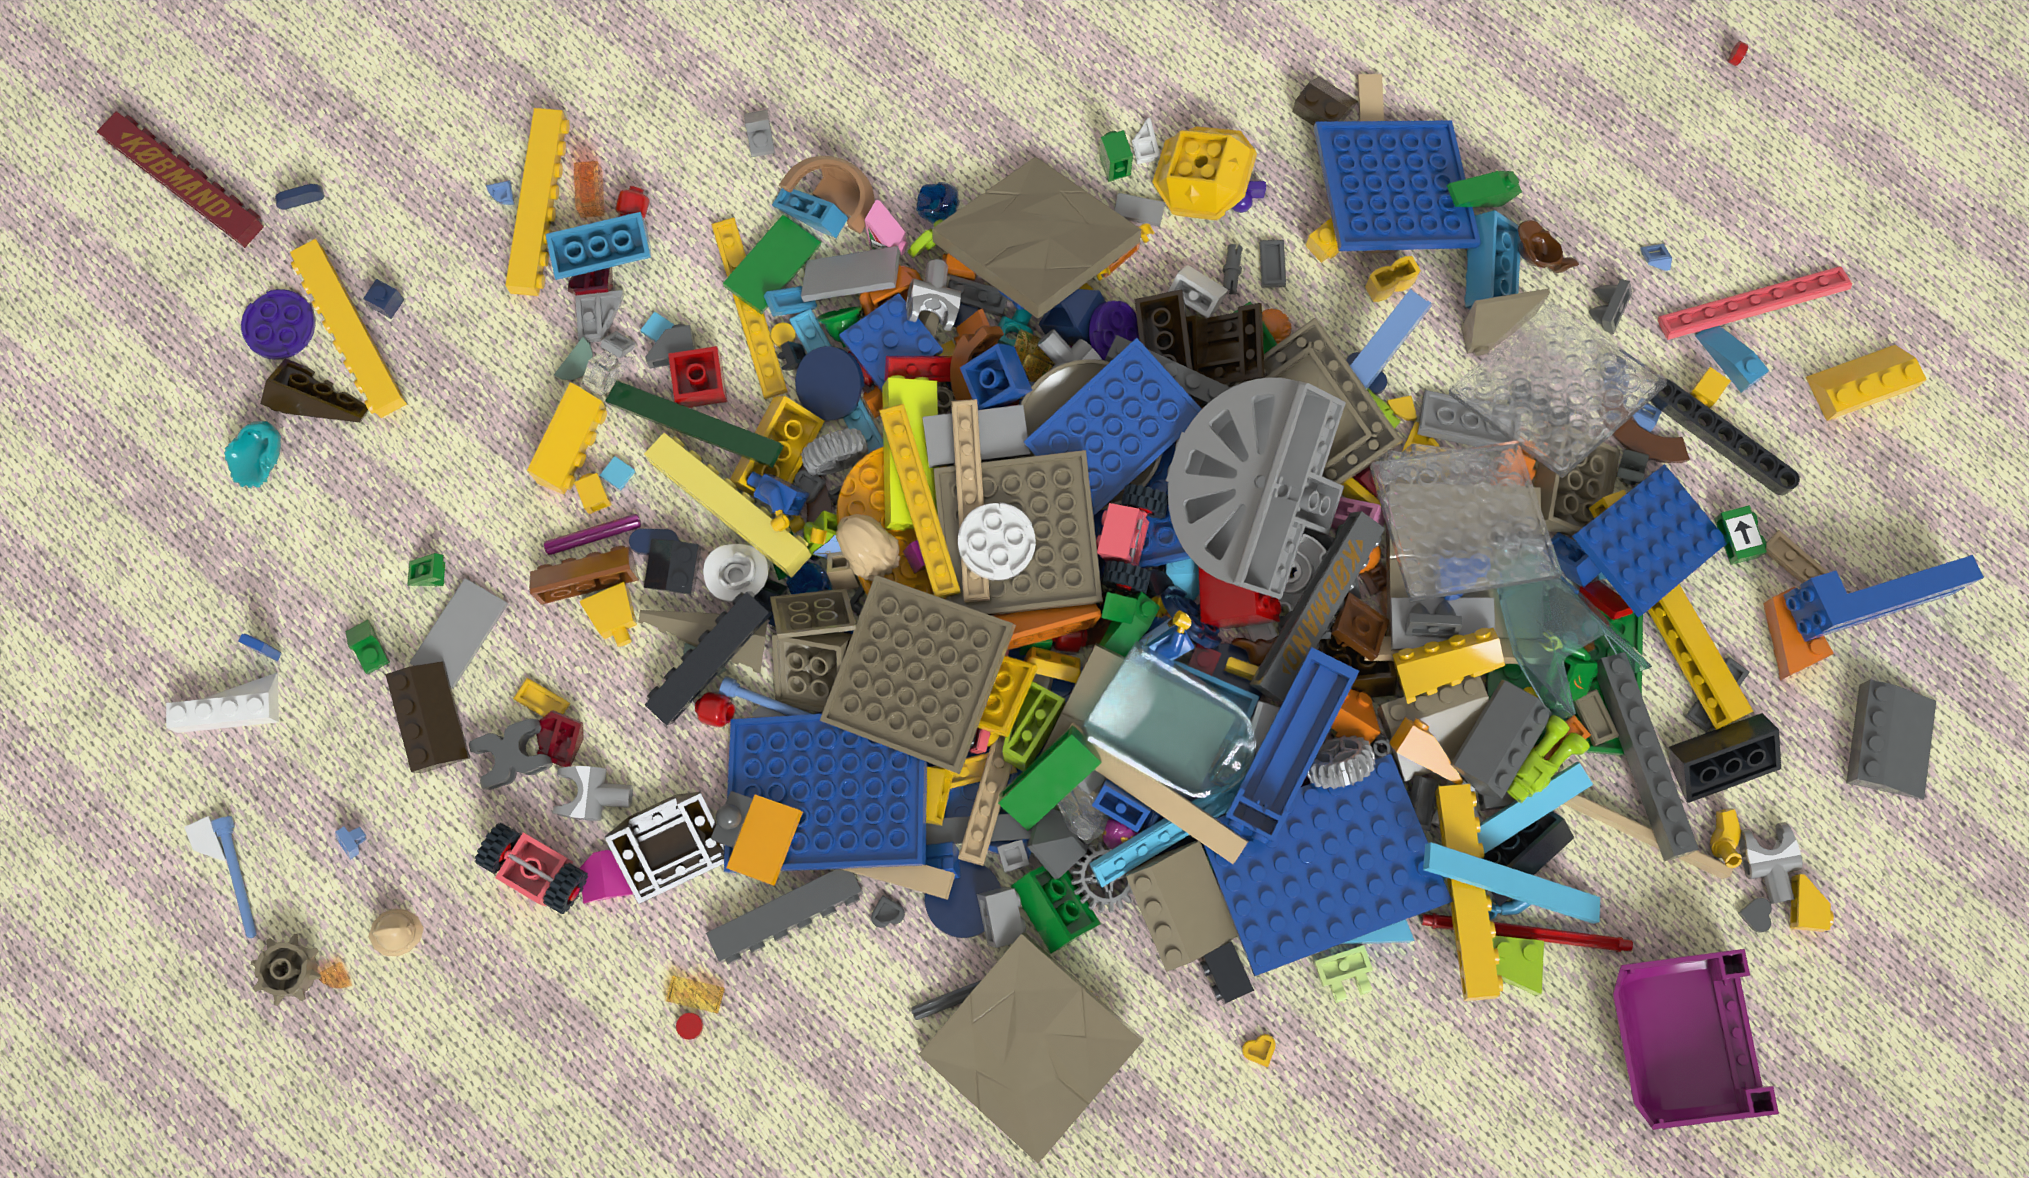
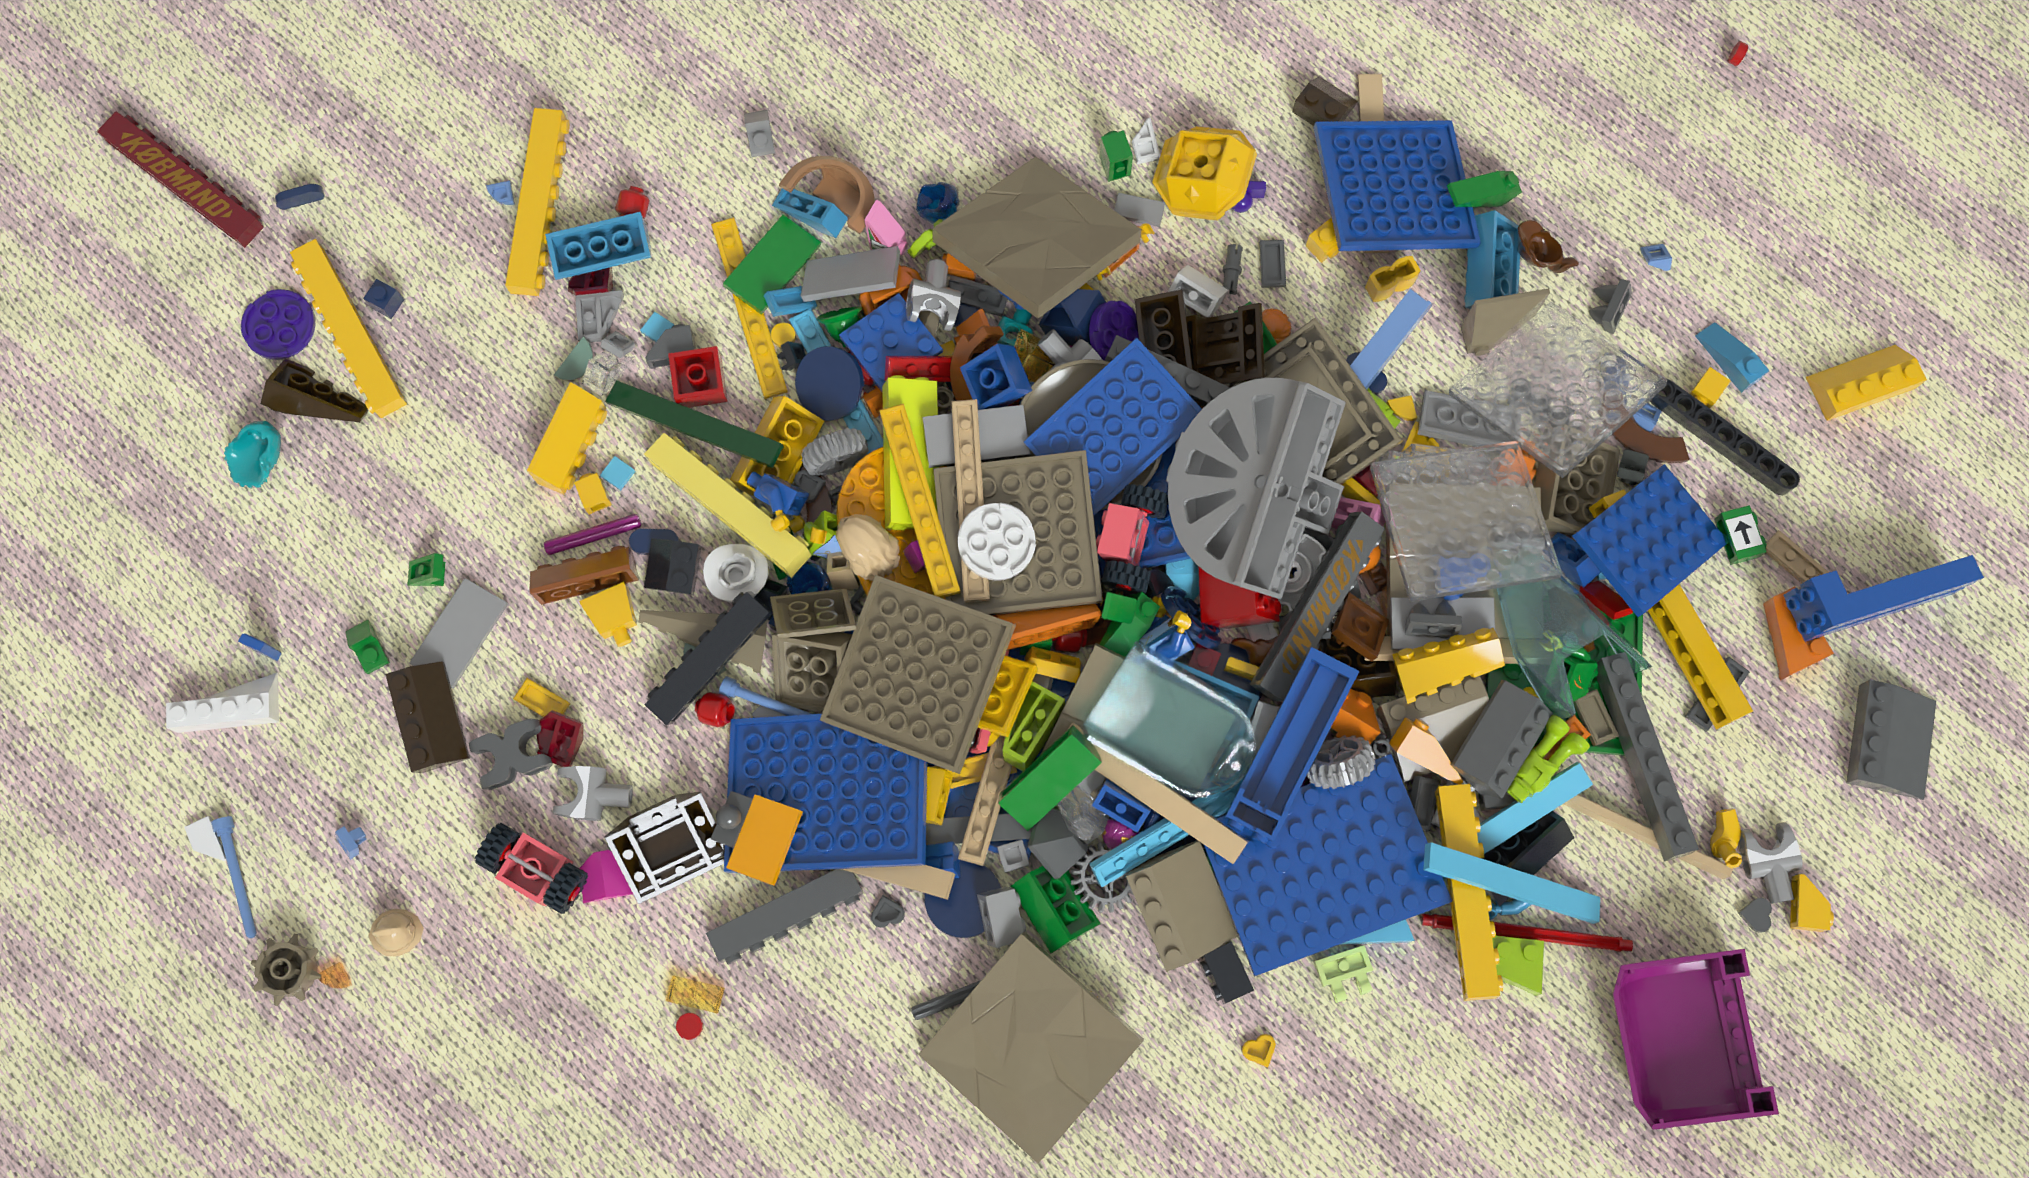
clear orange brick [574,161,605,218] -> none
coral tile [1657,266,1853,340] -> none
black slope [1668,713,1781,803] -> none

